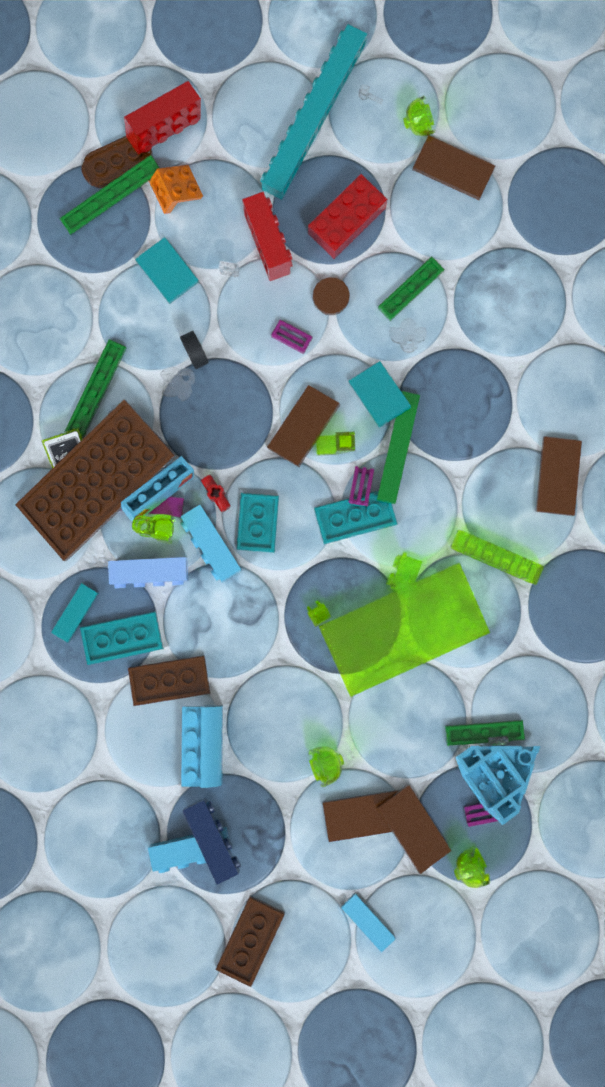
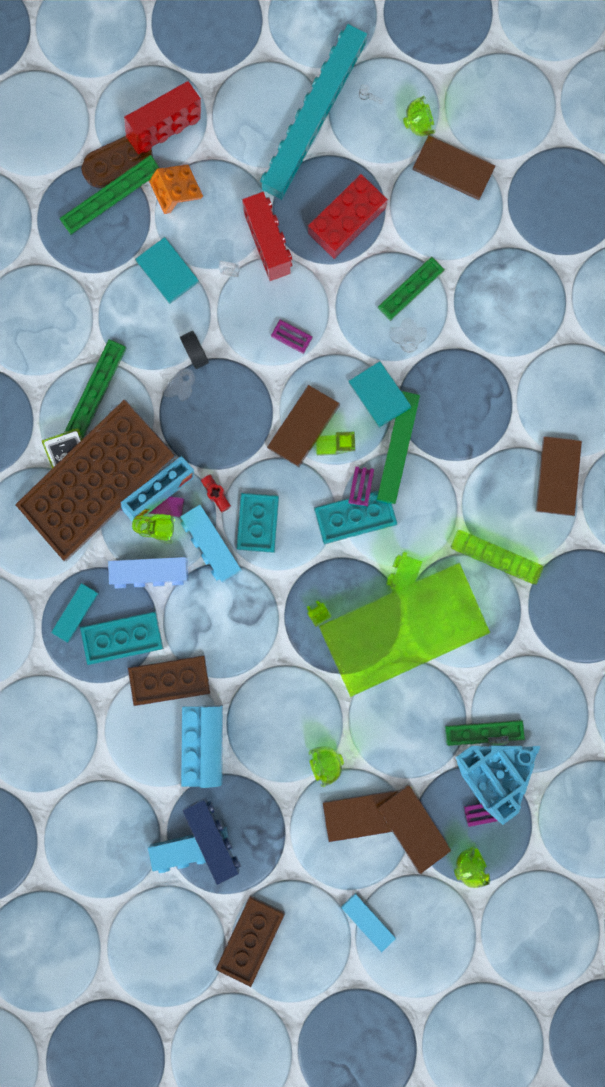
reddish brown tile [313,277,350,315] -> none

